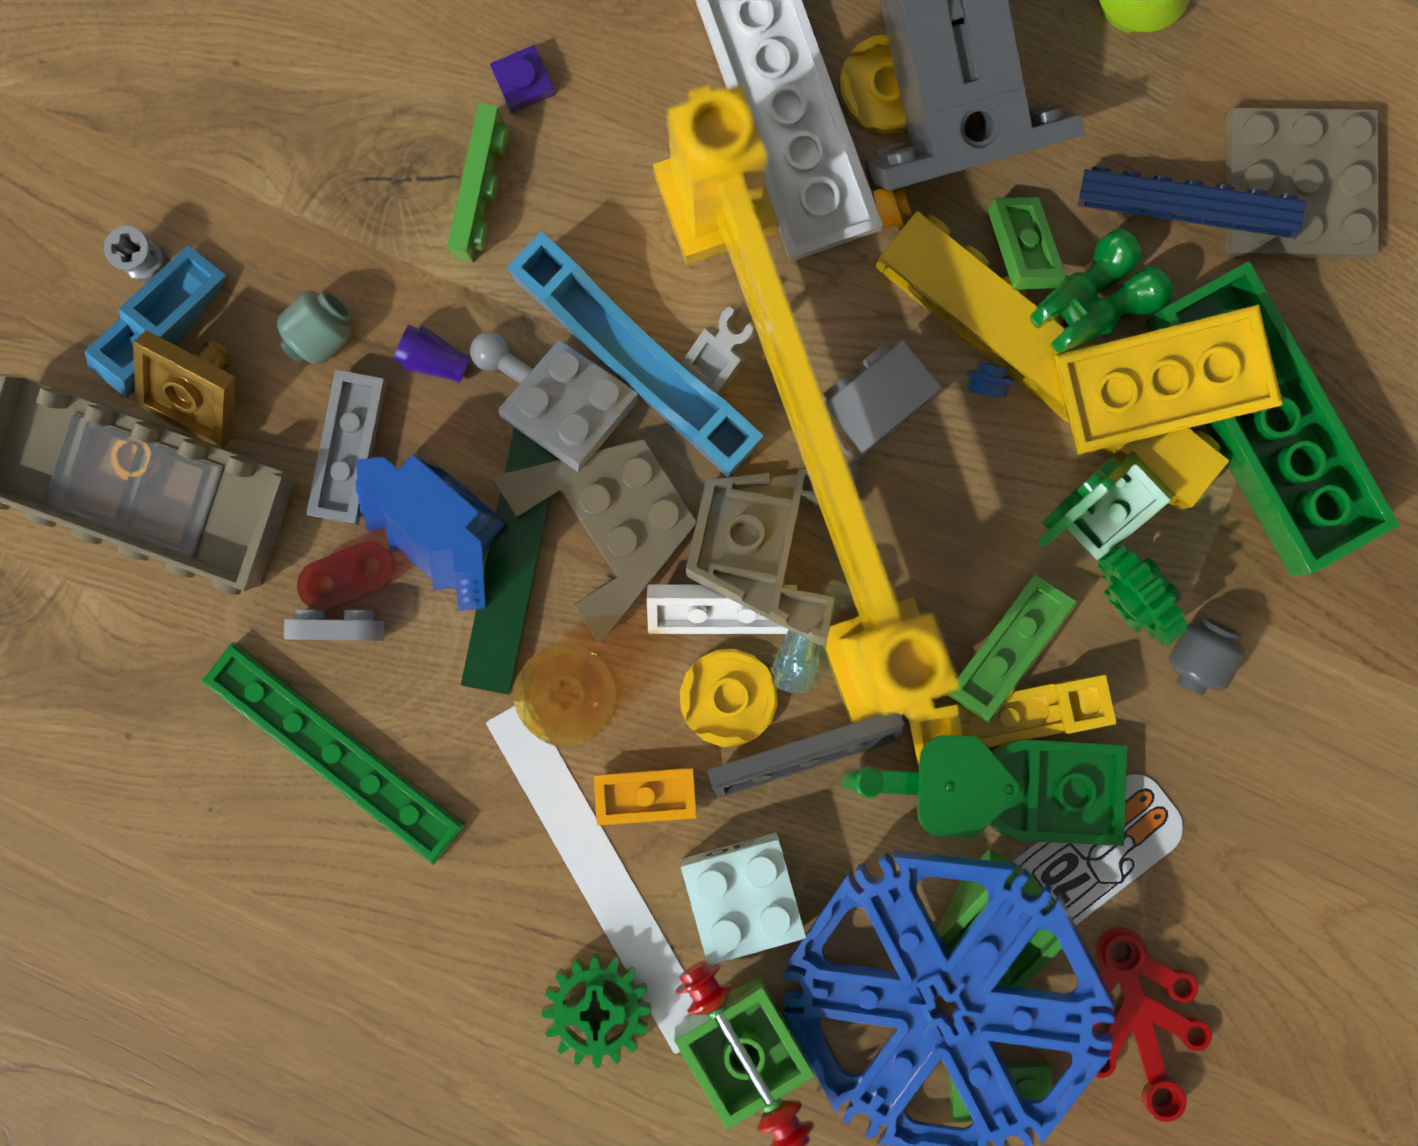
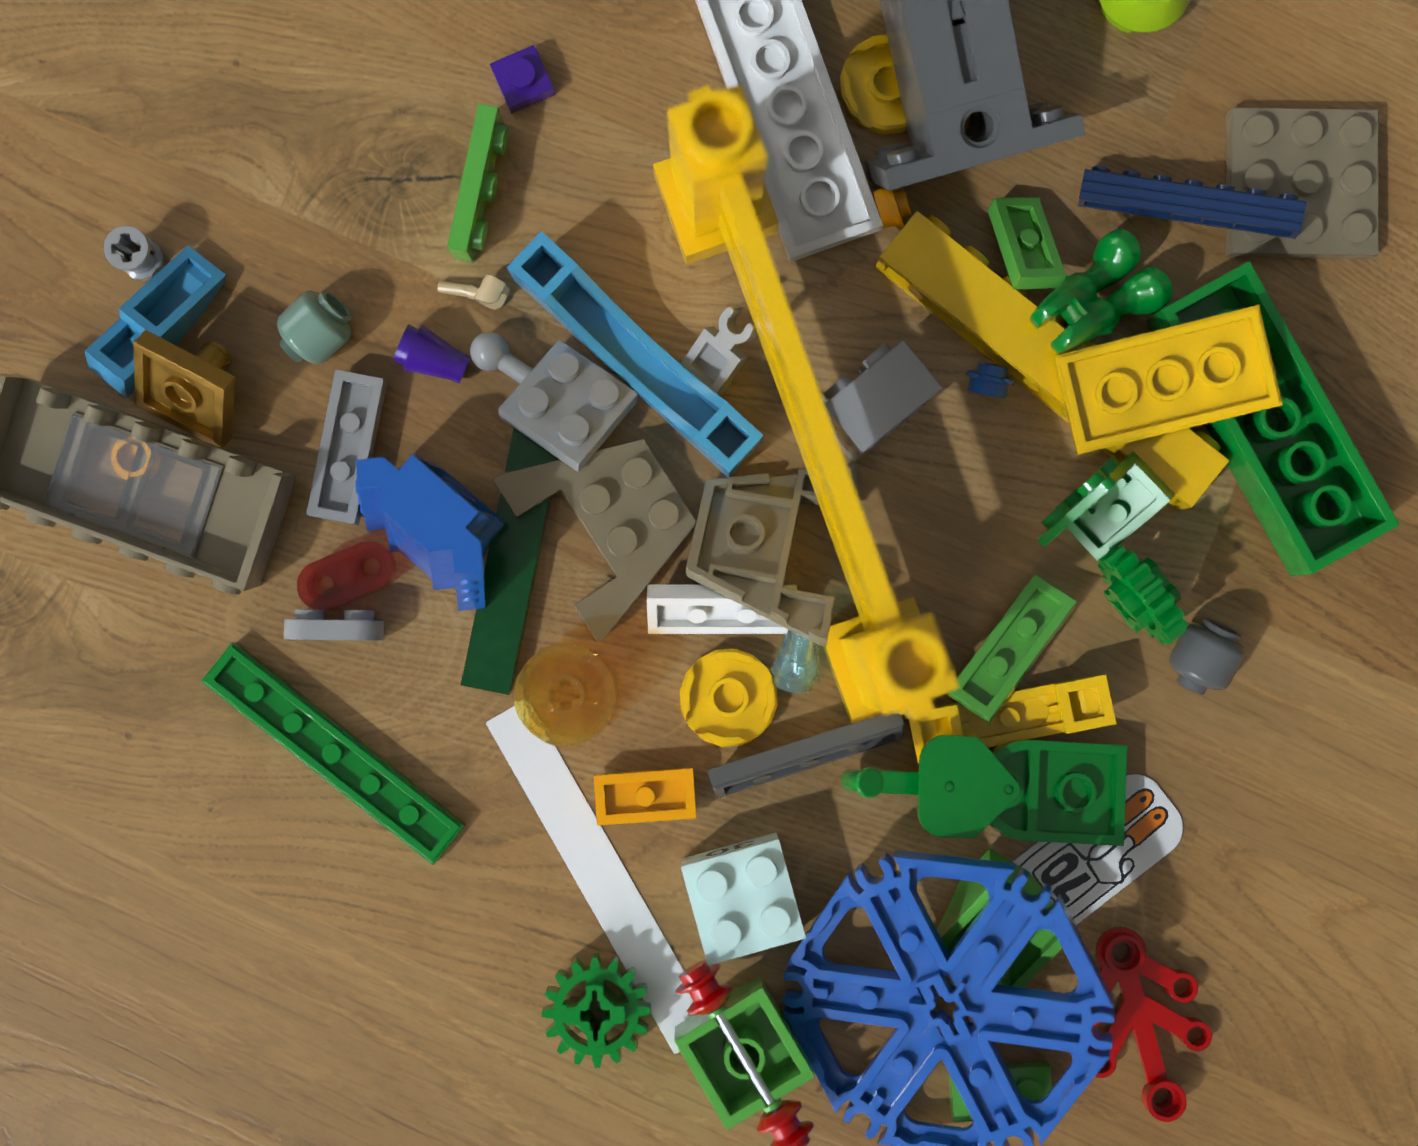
none -> tan hand [438,274,510,310]

